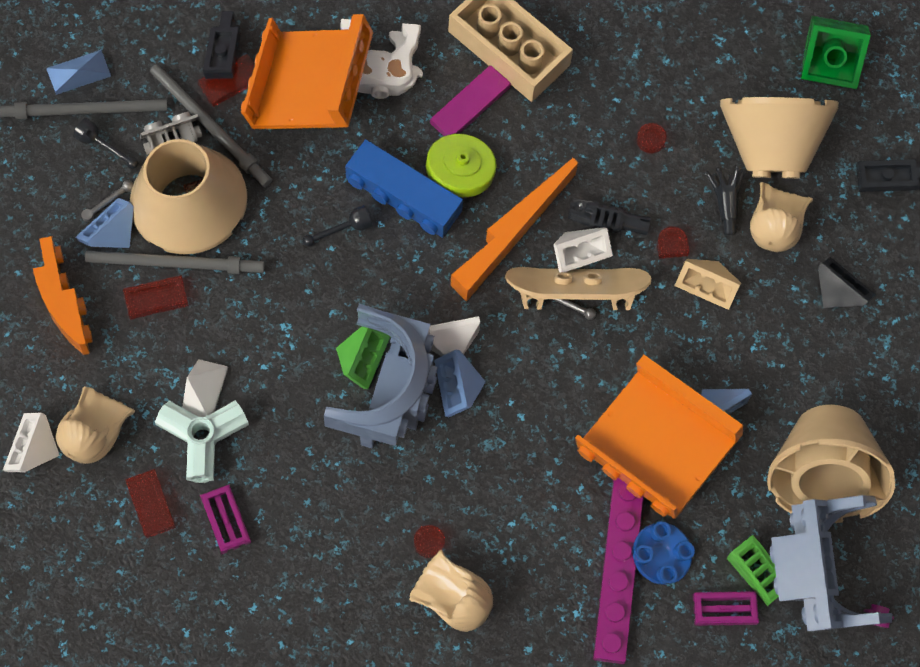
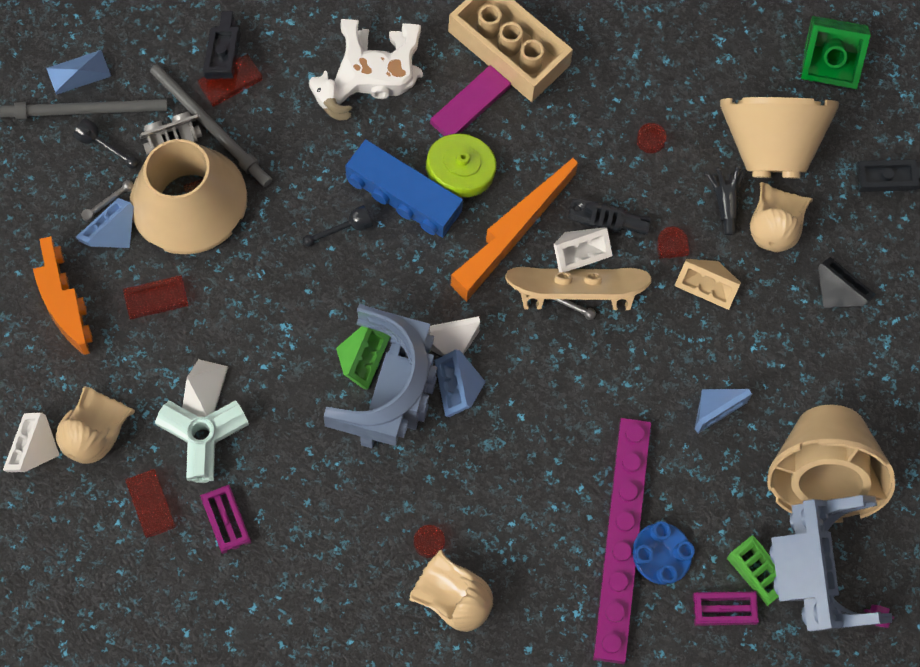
dark grey bar [85,250,265,274] -> none
orange panel [241,14,373,129] -> none
orange panel [575,355,743,519] -> none

